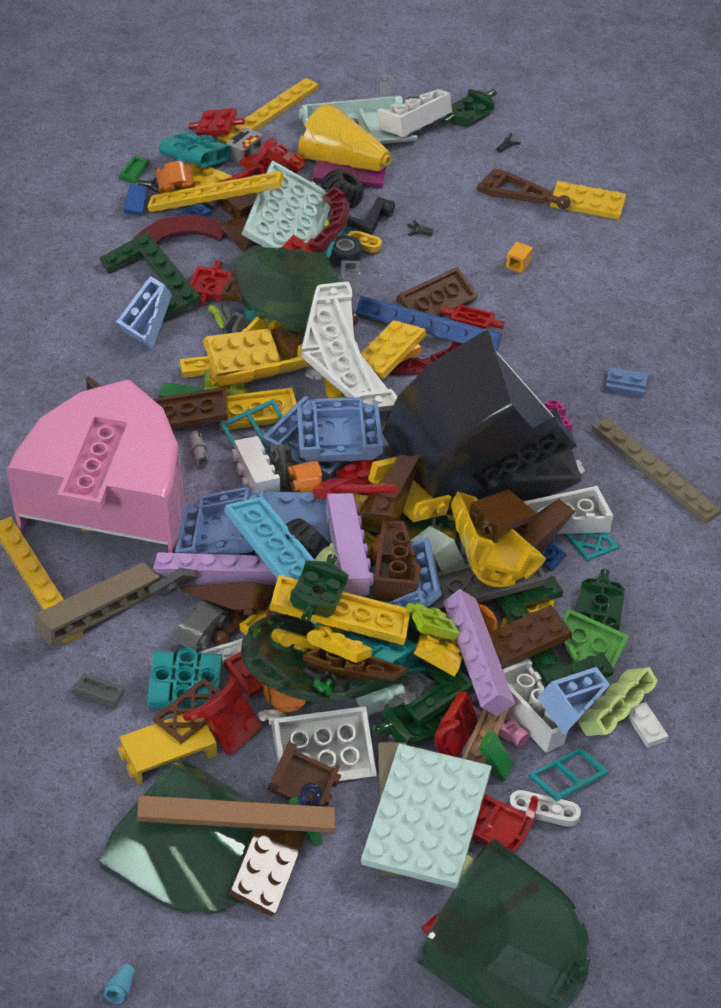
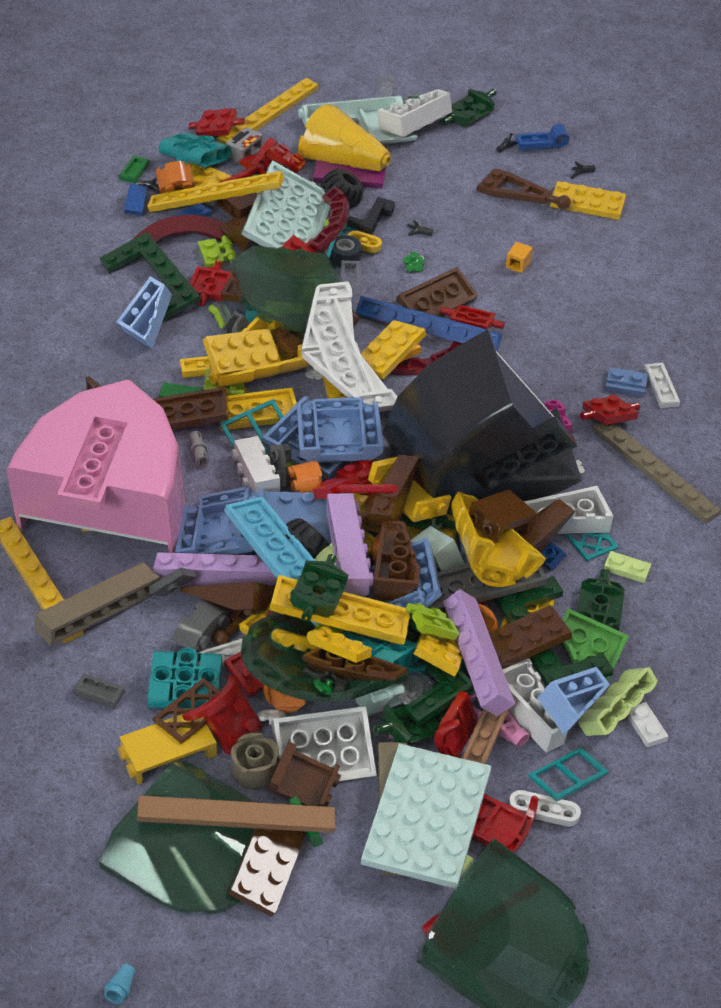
clear blue bush [299,783,322,806] -> none
green tile [479,731,514,781] -> none
none -> lime plate [198,236,237,268]
none -> dark tan brick [231,733,279,789]
none -> green plant [403,251,425,273]
none -> blue plate [515,124,570,150]
none -> black bar [571,161,596,179]
none -> red plate [580,395,640,425]
none -> yellowish green plate [604,551,651,583]
none -> white tile [644,363,680,408]

